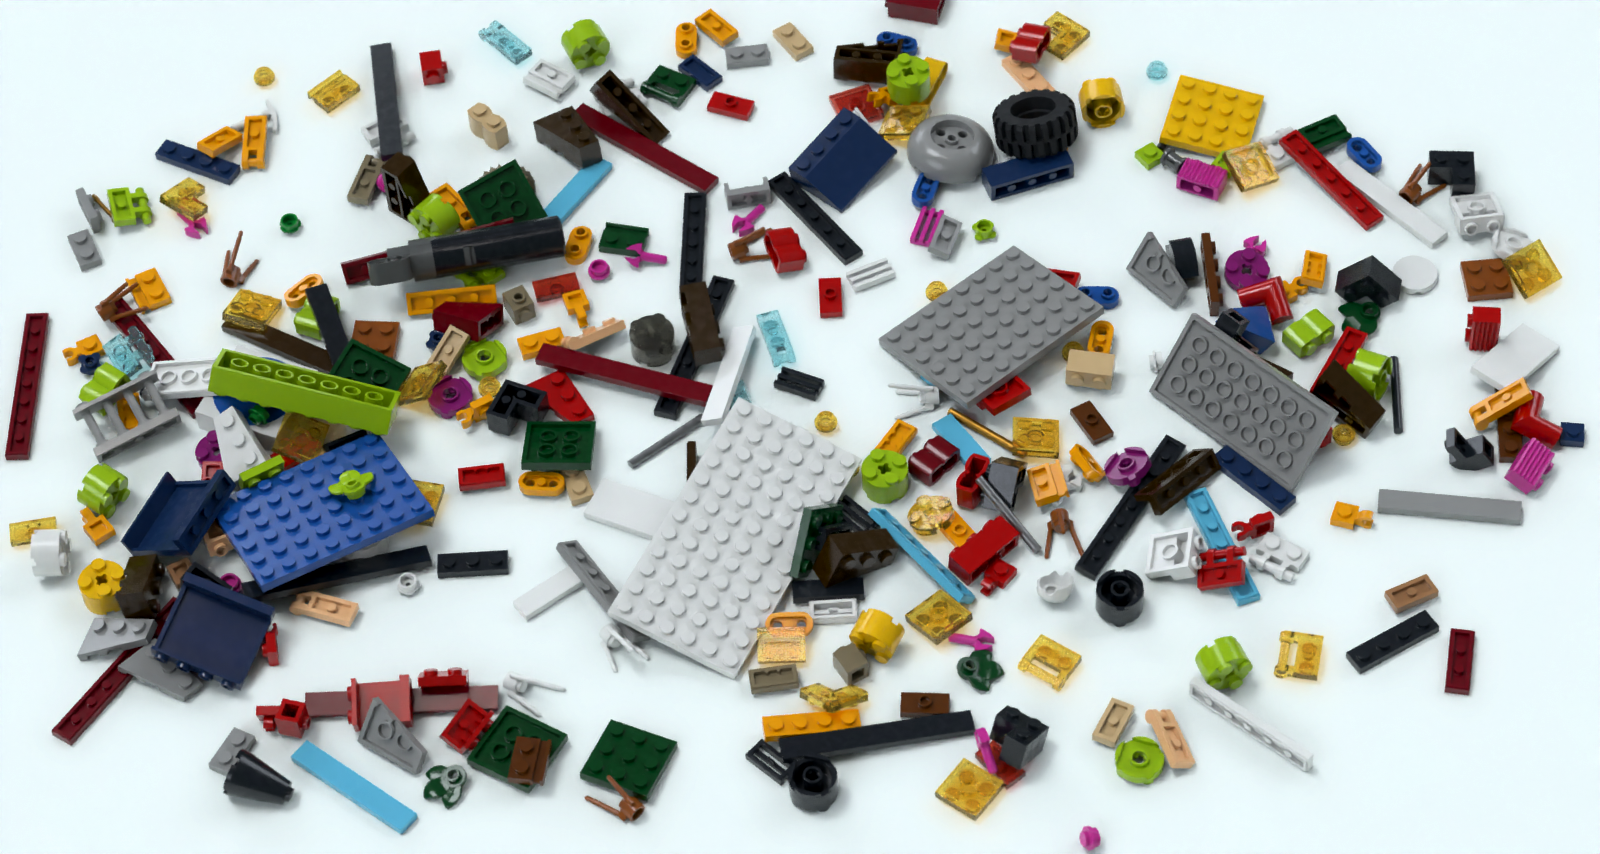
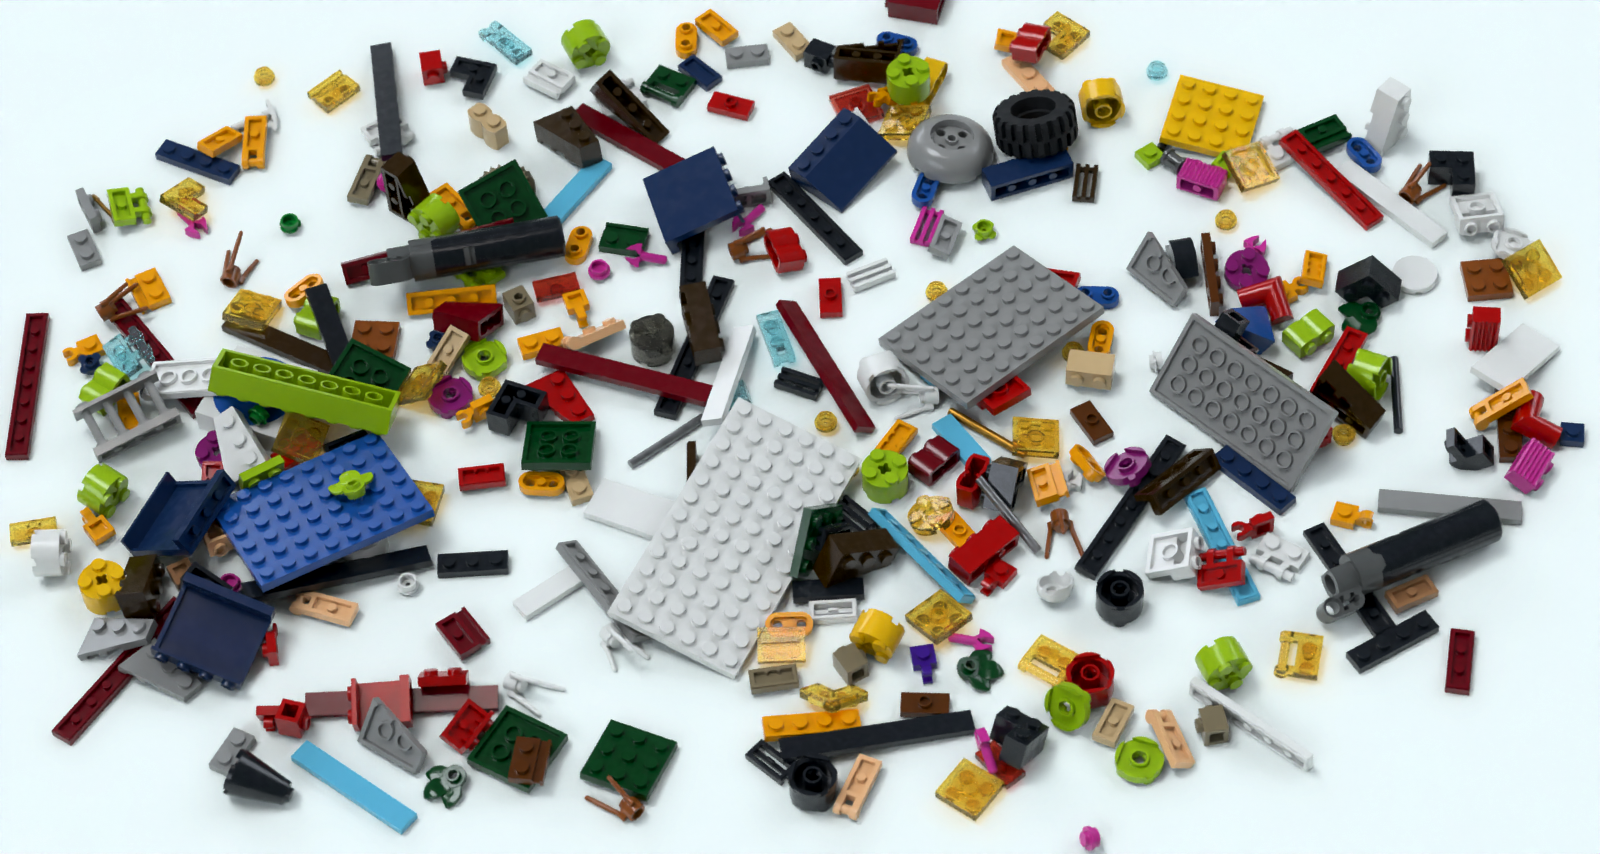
none -> dark red plate [435,607,491,660]
none -> black plate [450,56,498,100]
none -> dark blue panel [642,146,745,255]
none -> dark red tile [775,300,876,433]
none -> black brick [803,38,836,75]
none -> light nougat plate [832,753,882,821]
none -> white brick [857,350,909,405]
none -> dark purple plate [909,644,937,684]
none -> lime plate [1044,681,1091,731]
none -> red brick [1065,652,1115,709]
none -> dark brown tile [1072,163,1098,203]
none -> dark tan brick [1194,705,1229,746]
none -> clear yellow plate [1215,209,1237,230]
none -> black tile [1303,522,1396,637]
none -> black piece [1316,499,1502,624]
none -> white wedge [1364,76,1412,157]

